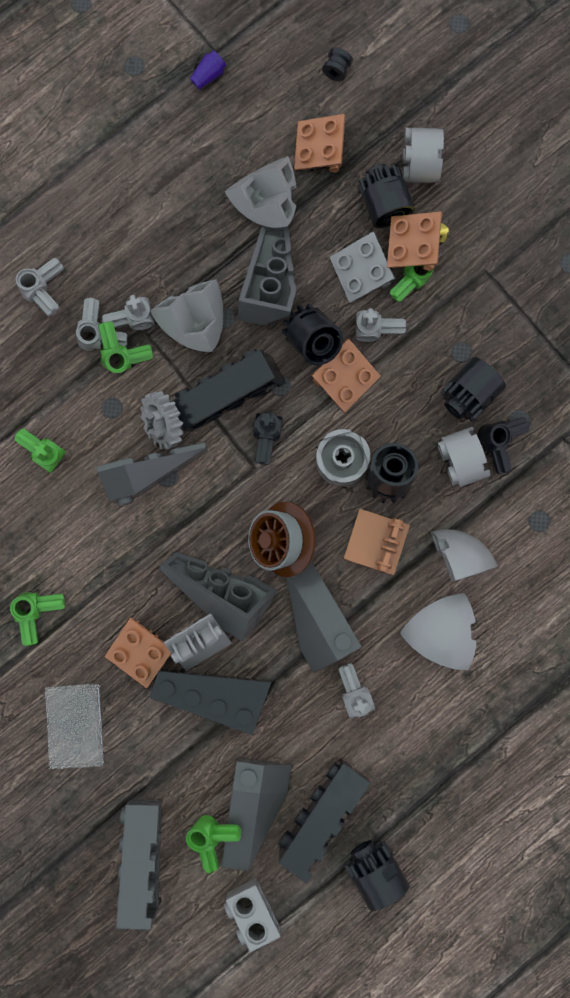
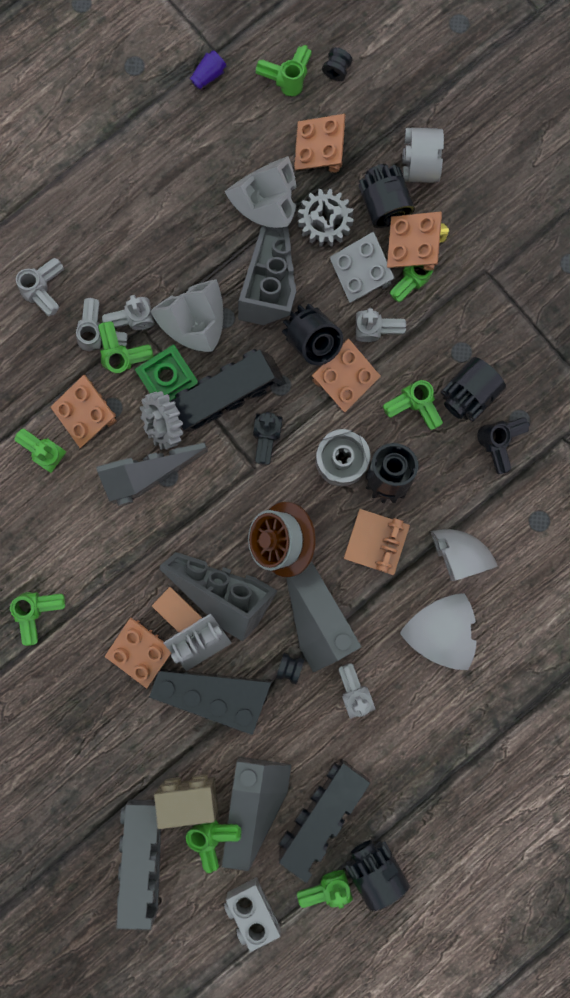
clear piece [45,683,104,769] -> none
light grey brick [438,426,490,488] -> none
none -> nougat hinge [51,375,117,448]
none -> green piece [135,344,198,402]
none -> nougat tile [152,587,203,633]
none -> dark tan brick [154,774,219,829]
none -> bright green axle [256,45,312,96]
none -> black wheel [276,653,304,685]
none -> bright green axle [297,870,353,909]
none -> light grey gear [298,189,354,247]
none -> bright green axle [383,380,443,430]

